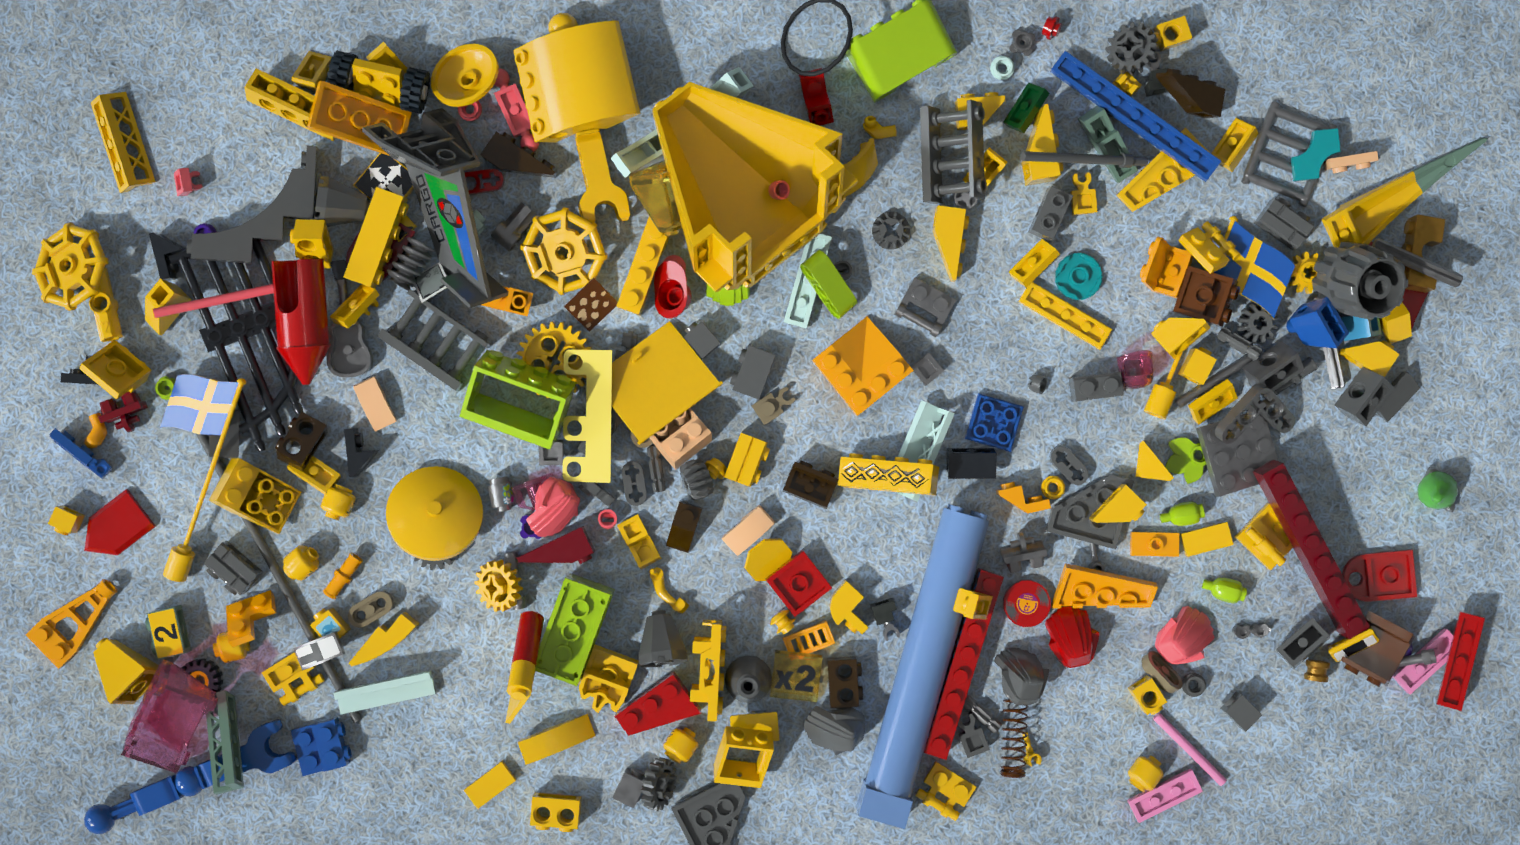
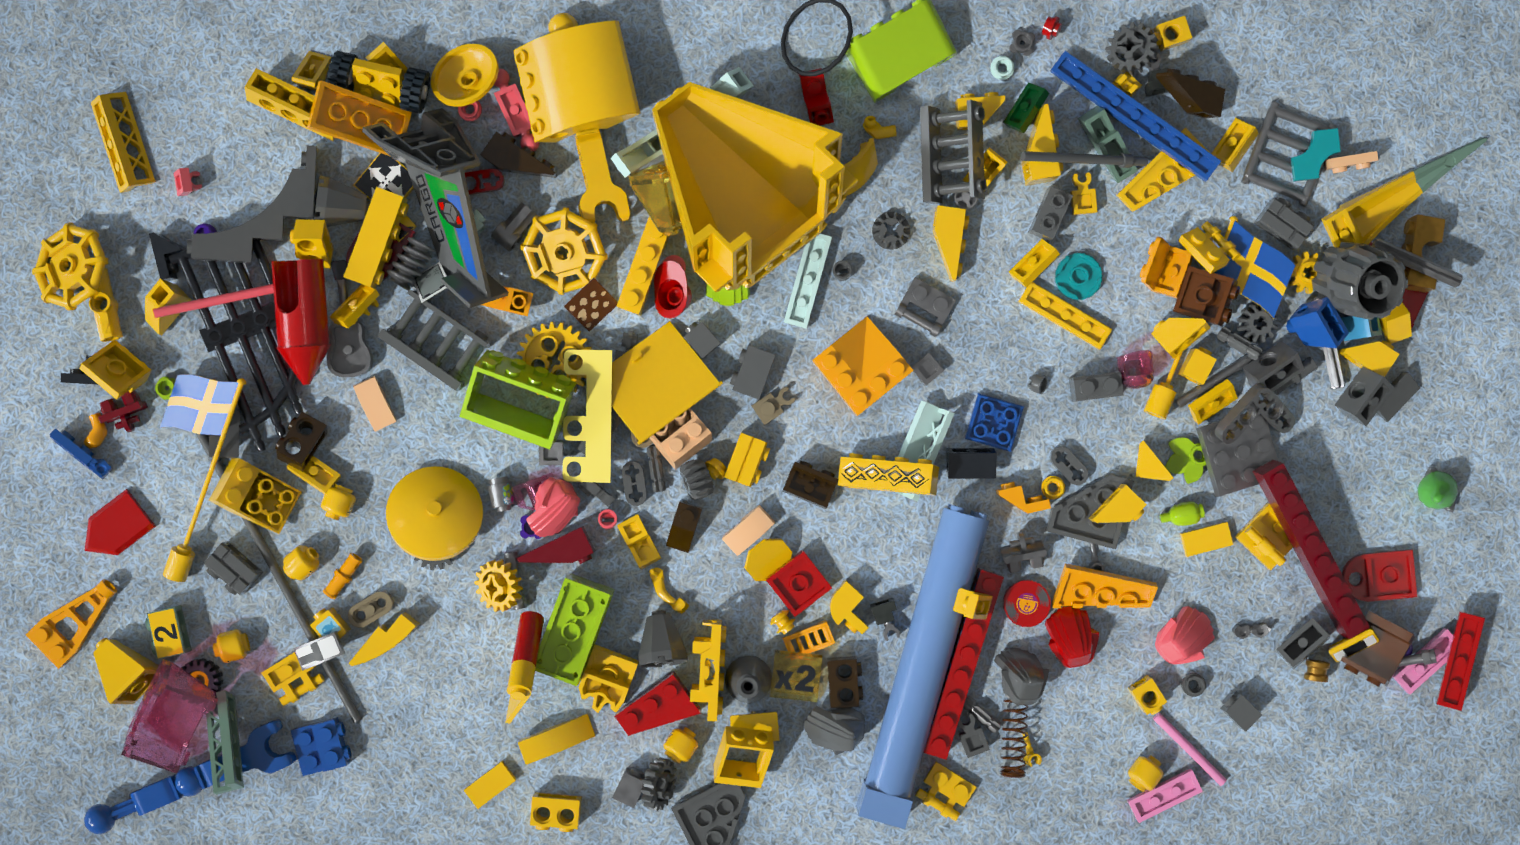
yellow plate [48,505,85,535] -> none
light orange plate [226,590,276,648] -> none
light aqua fence [333,670,436,714] -> none
black slope [344,428,379,477] -> none
coral hinge [768,180,790,200] -> none
lime beam [800,250,858,319] -> none
light orange plate [1130,532,1179,557] -> none
dark tan plate [1142,651,1182,694] -> none
lime plant [1202,578,1247,604] -> none

